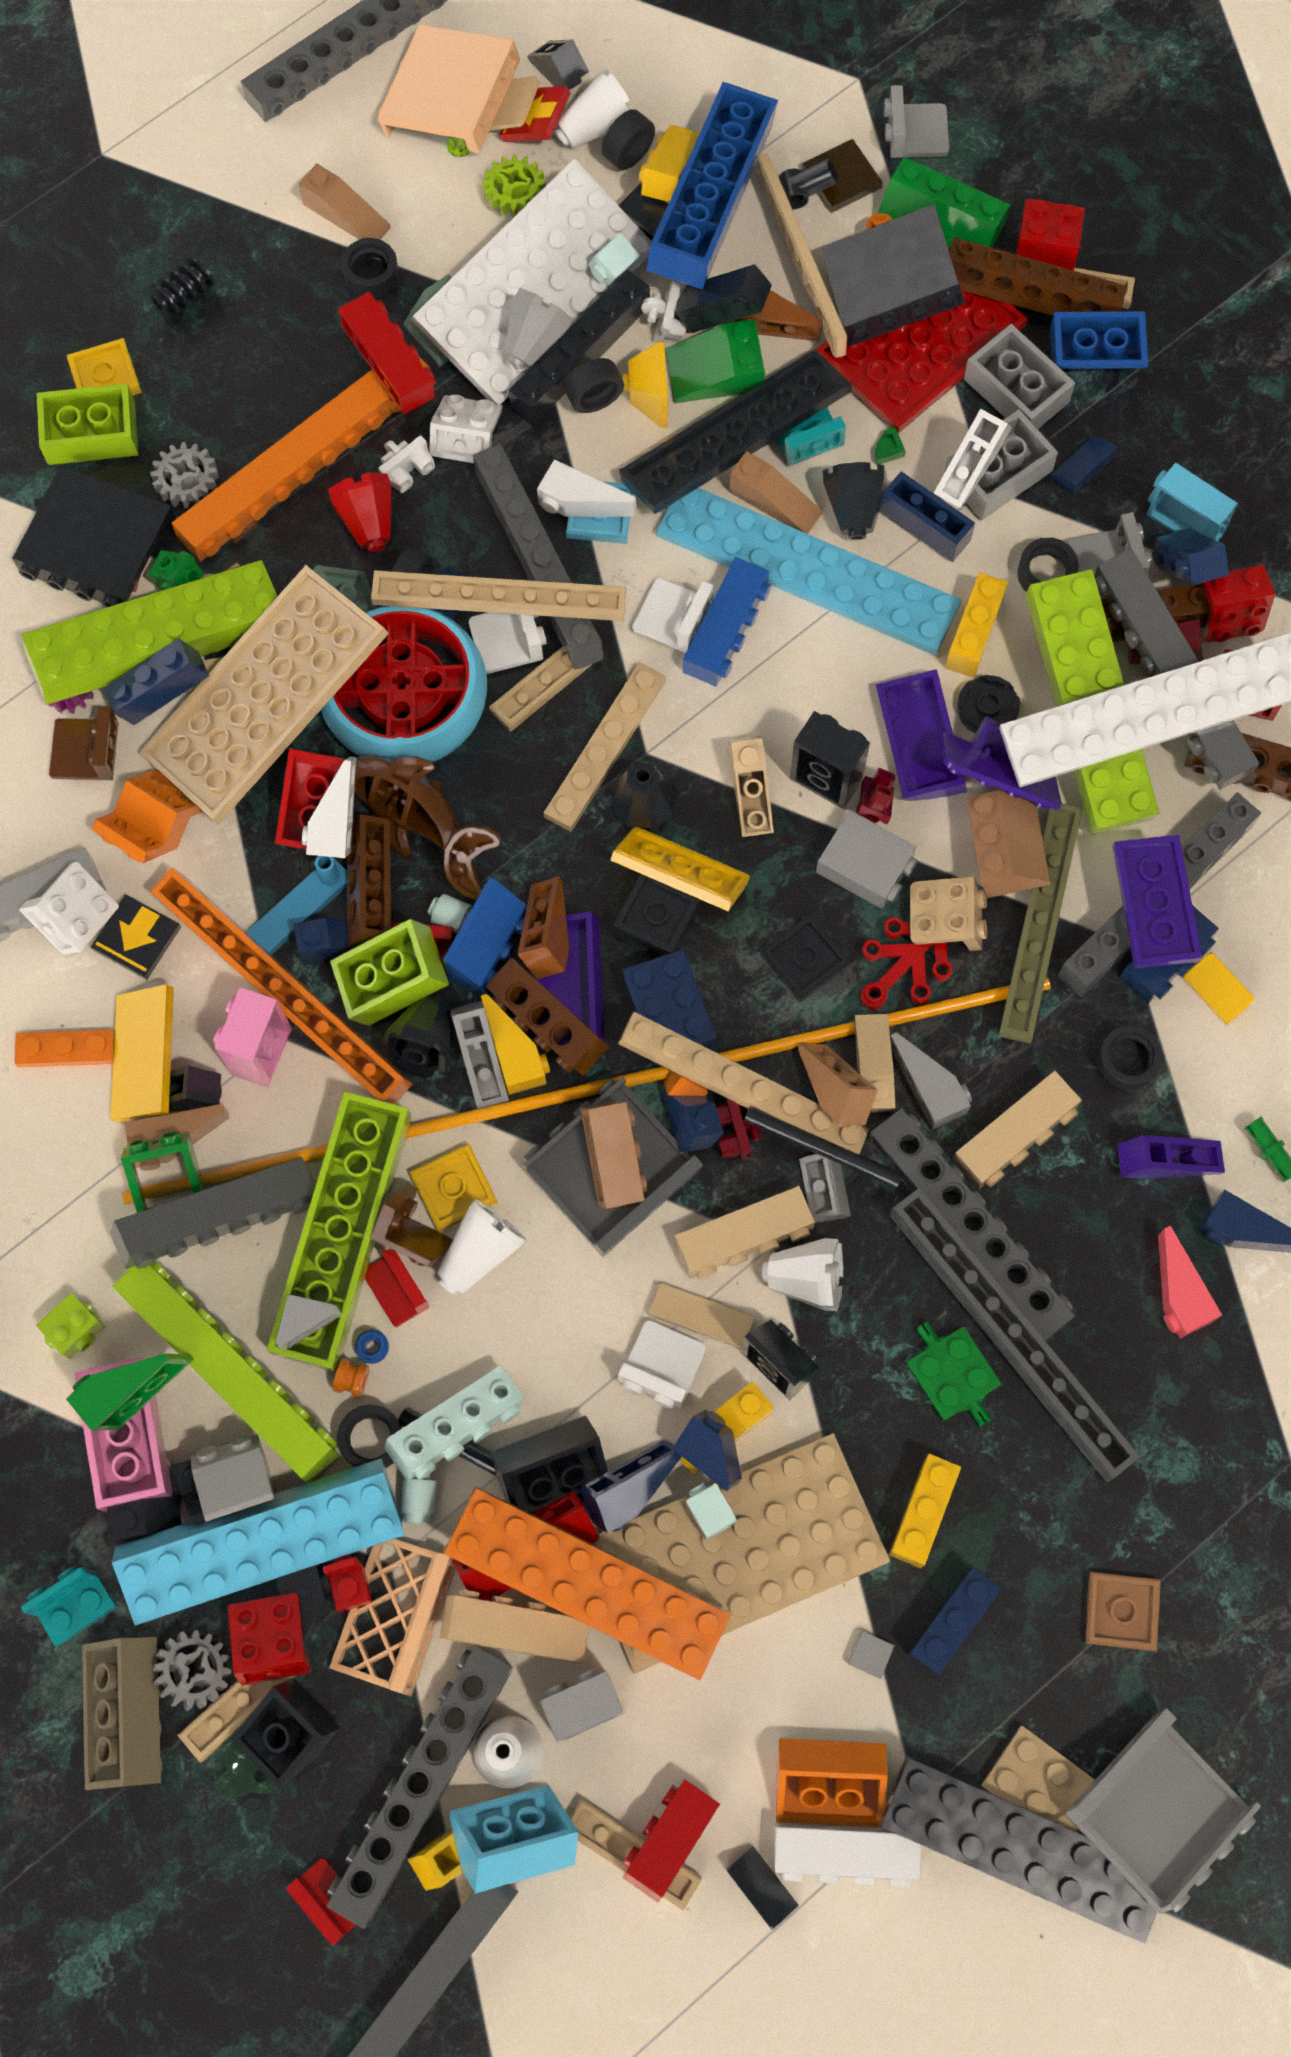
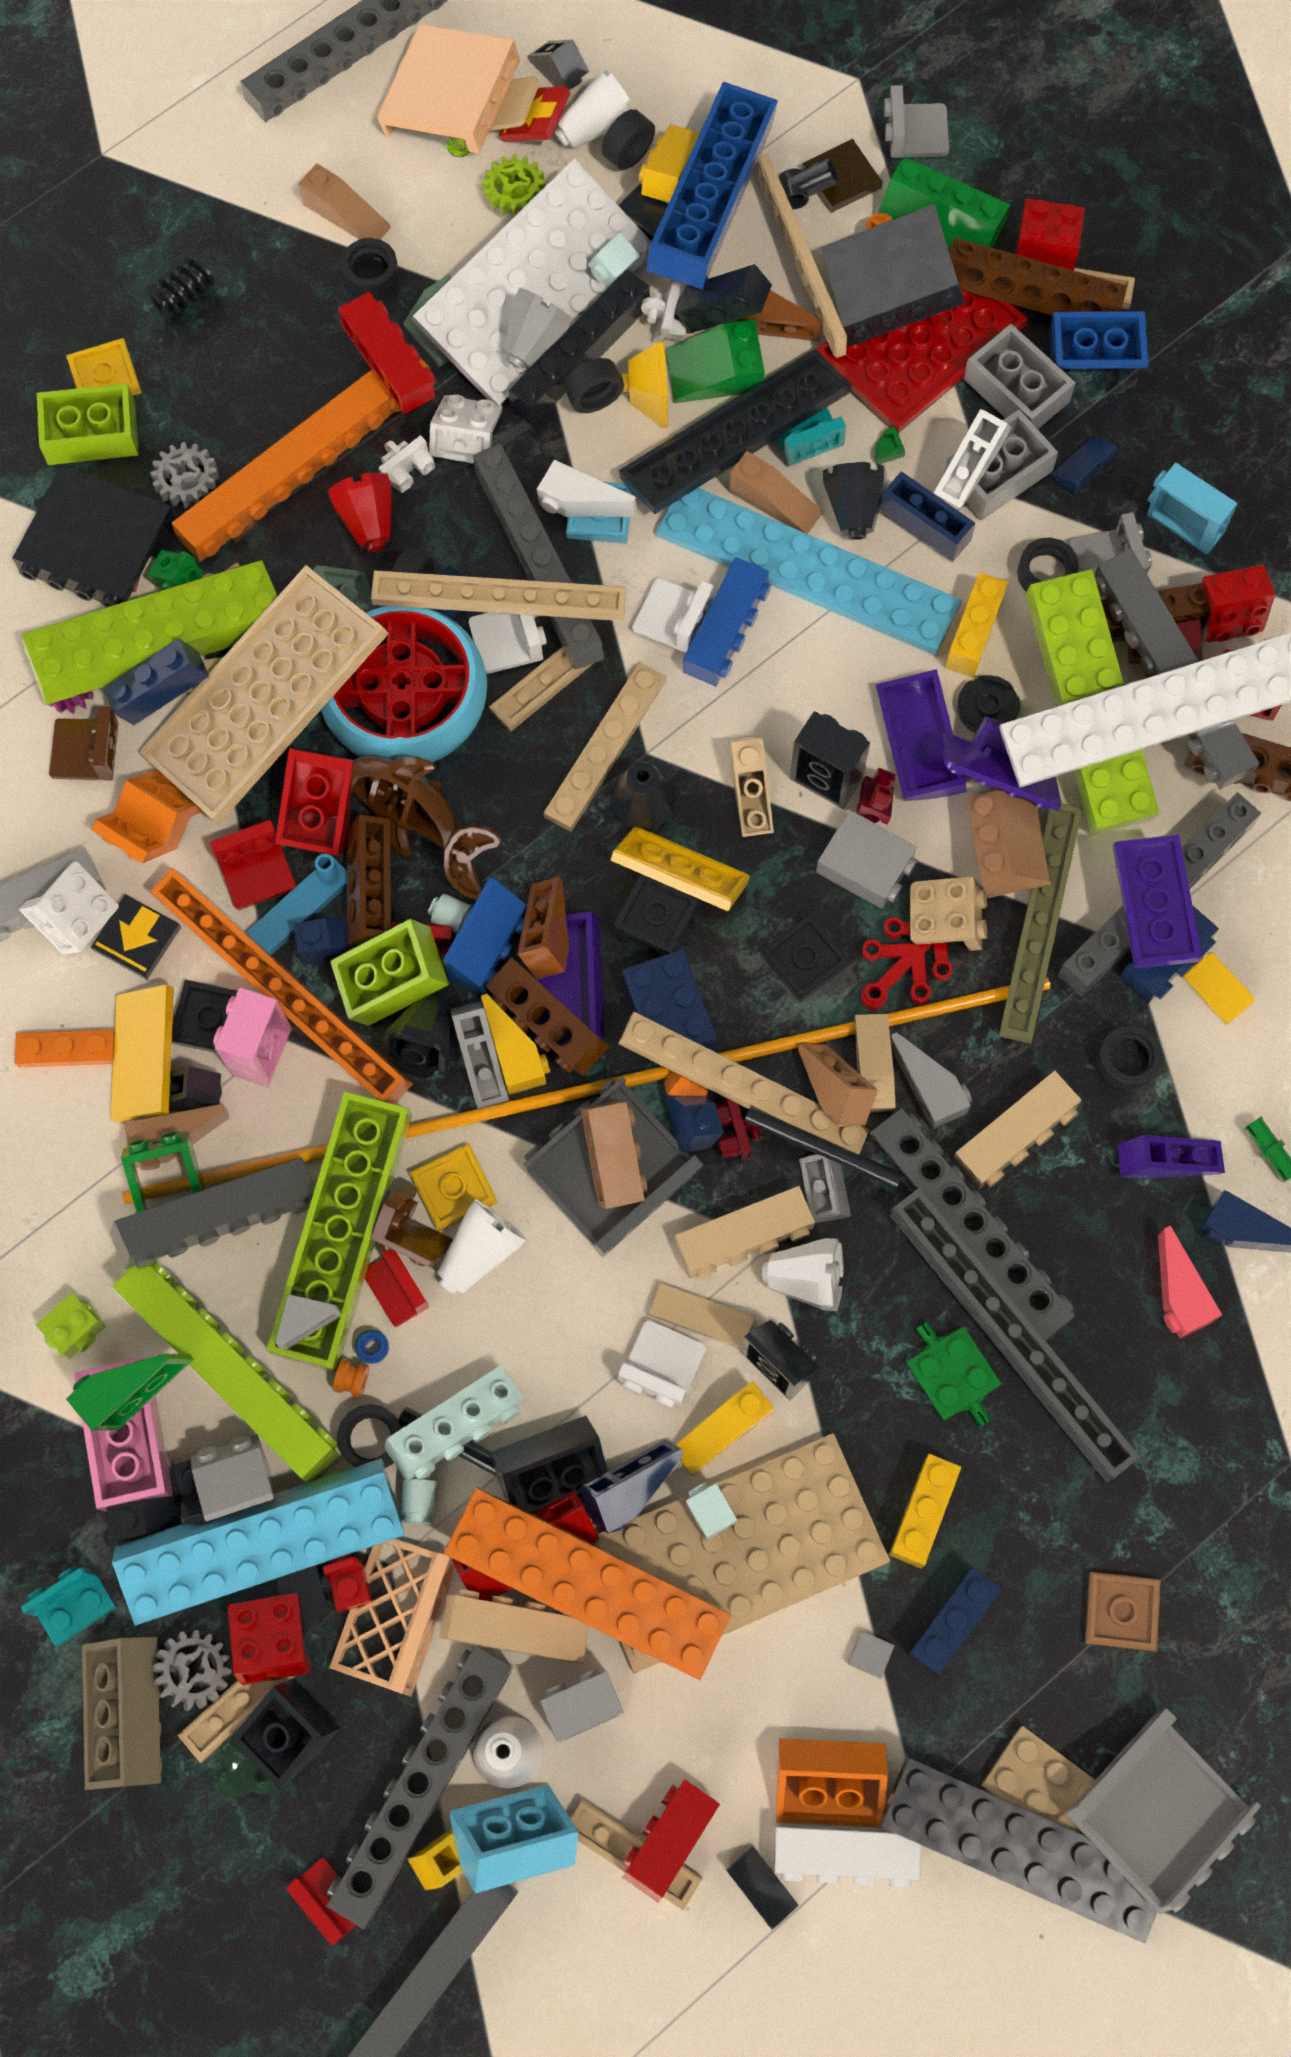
white slope [302,757,356,858] -> none
dark blue slope [672,1409,742,1491] -> none
dark blue brick [1152,528,1229,585] -> none
none -> black tile [172,980,238,1053]
none -> red bracket [210,820,296,911]

